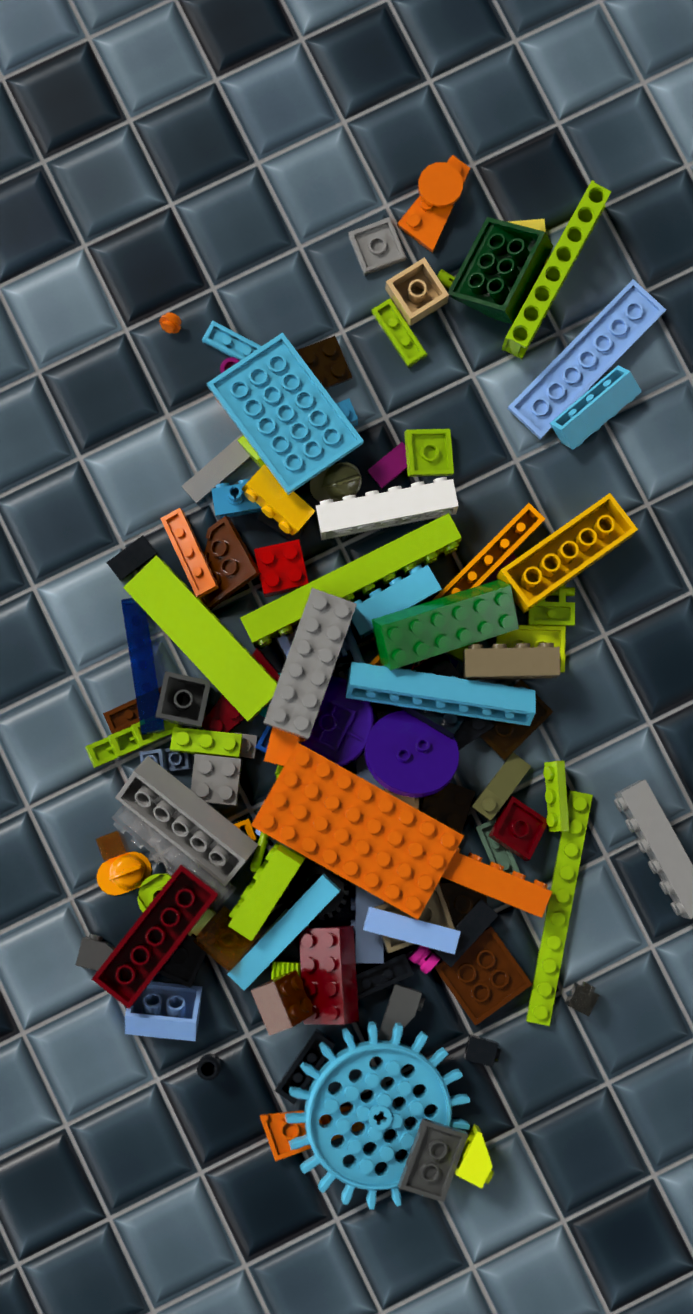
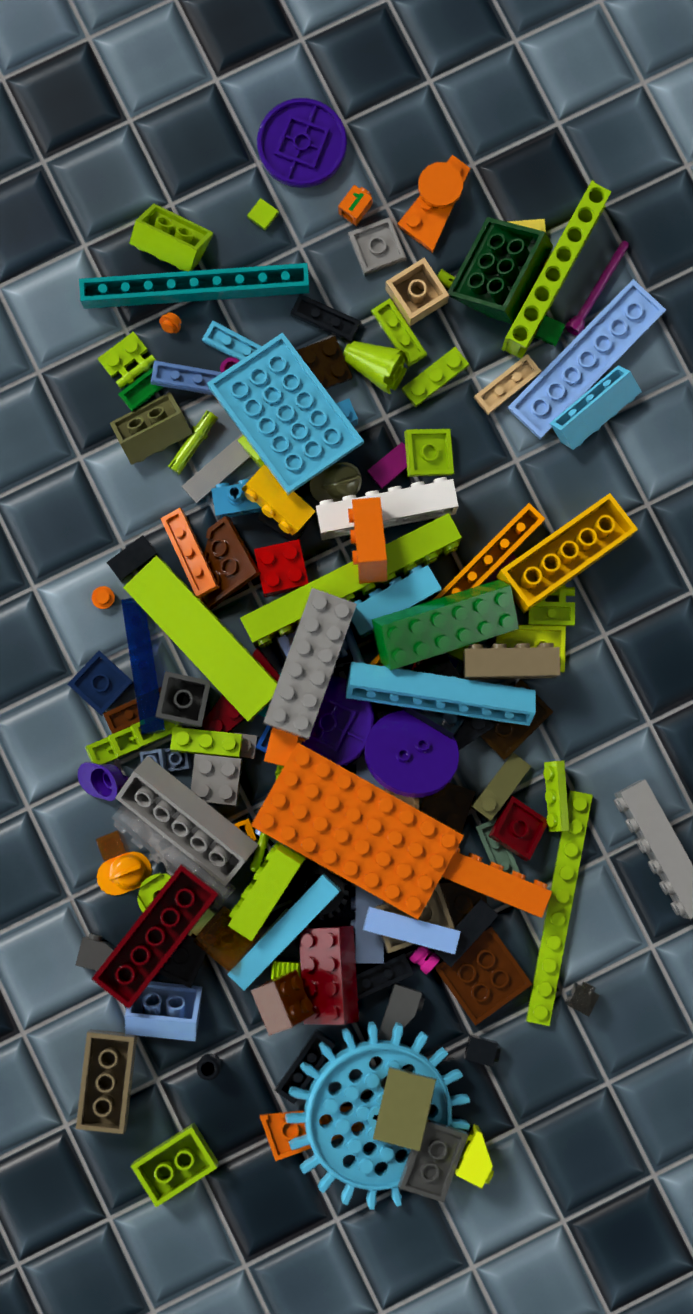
none -> dark blue plate [68,650,133,716]
none -> dark tan brick [76,1029,137,1134]
none -> dark purple piece [77,762,128,801]
none -> teal brick [79,263,310,309]
none -> orange plate [91,586,115,609]
none -> lime plate [97,331,156,389]
none -> olive slope [110,392,192,465]
none -> green tile [118,367,164,412]
none -> lime slope [129,203,214,271]
none -> lime brick [131,1123,219,1207]
none -> medium blue tile [151,360,221,395]
none -> lime pin [168,410,219,475]
none -> lime tile [247,198,279,231]
none -> dark purple plate [257,98,347,188]
none -> black tile [290,294,361,343]
none -> orange brick [338,185,373,226]
none -> lime cone [343,341,409,394]
none -> orange wedge [348,497,387,584]
none -> olive tile [373,1067,437,1151]
none -> lime plate [402,347,469,407]
none -> tan plate [474,354,542,415]
none -> green tile [535,315,566,347]
none -> magenta piece [565,241,629,336]

